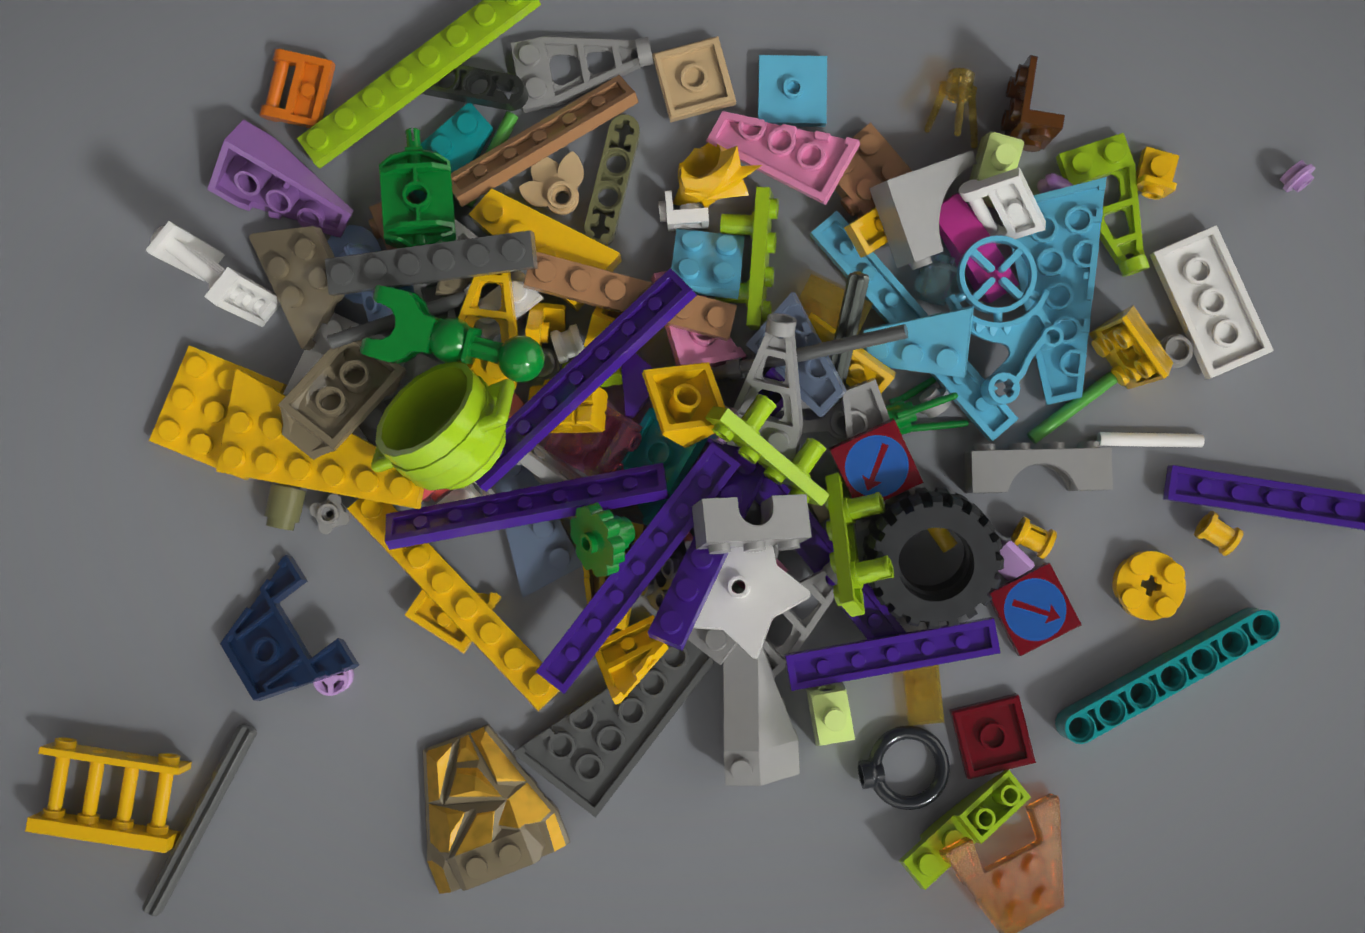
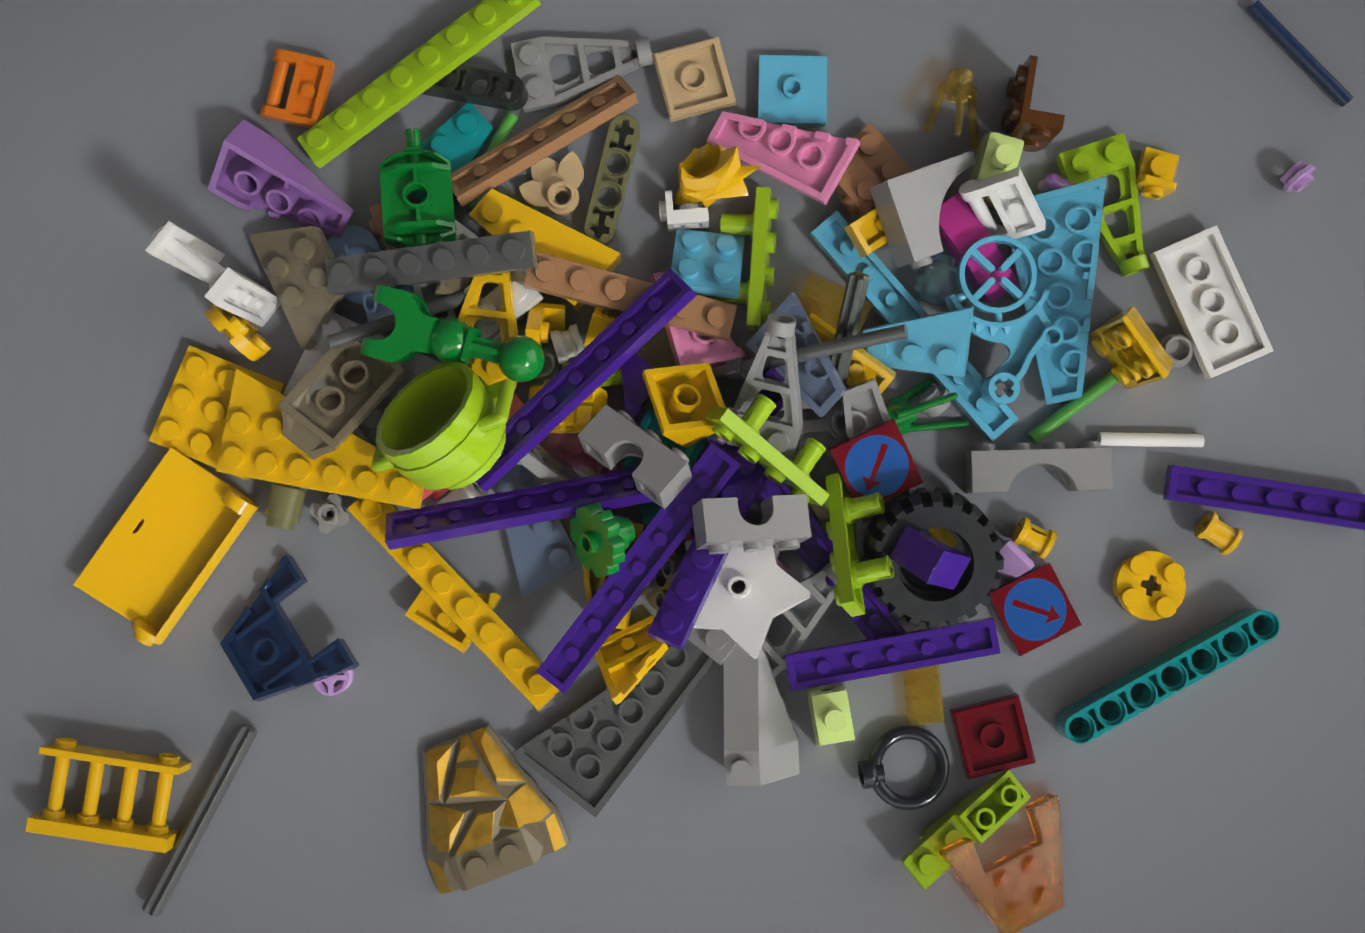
none -> yellow door [73,447,259,646]
none -> yellow plate [205,304,272,362]
none -> light grey arch [577,405,692,509]
none -> dark purple slope [889,525,971,590]
none -> dark blue bar [1247,0,1354,107]

